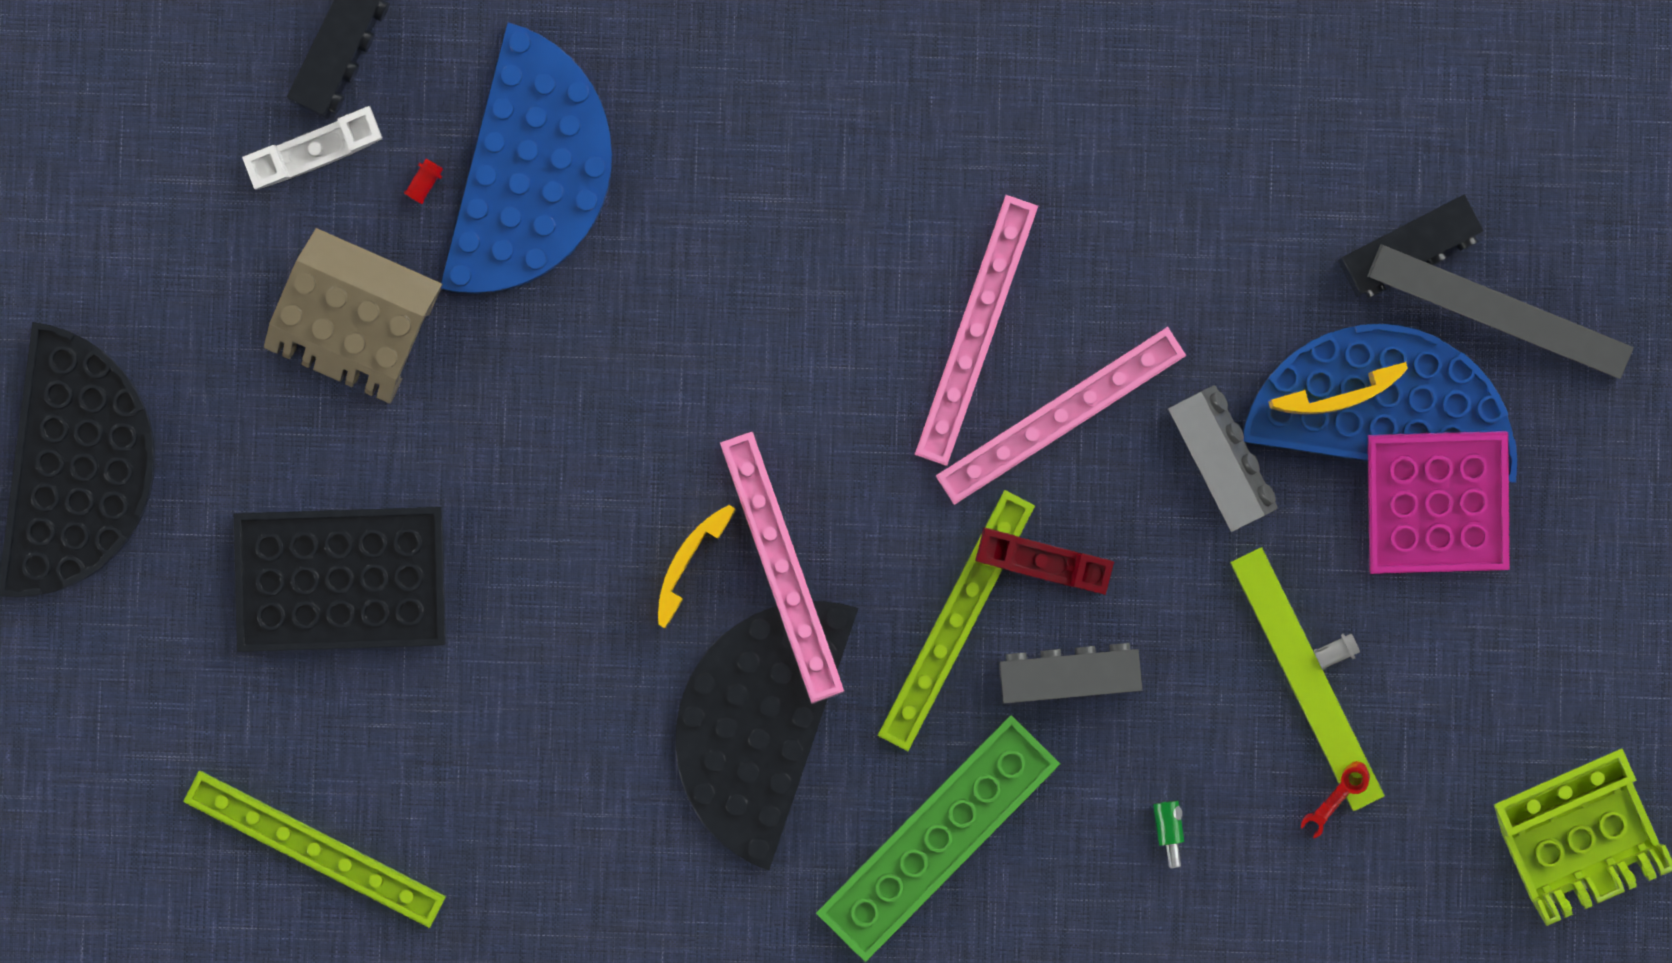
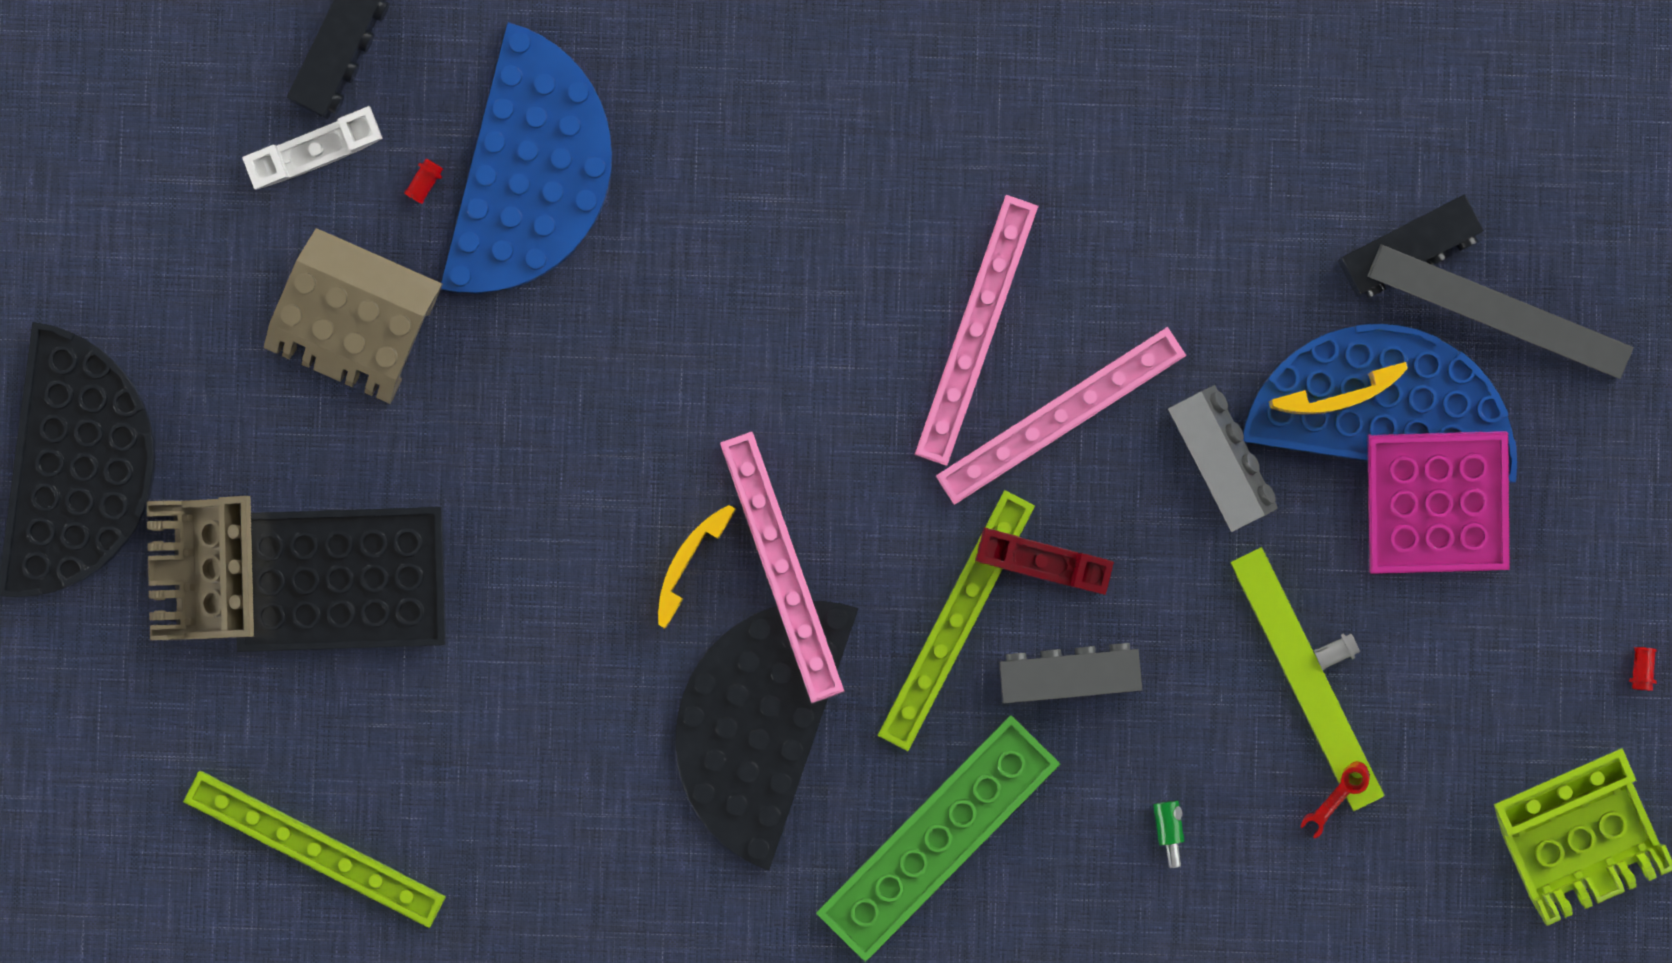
none -> dark tan slope [147,496,254,640]
none -> red pin [1629,647,1657,691]

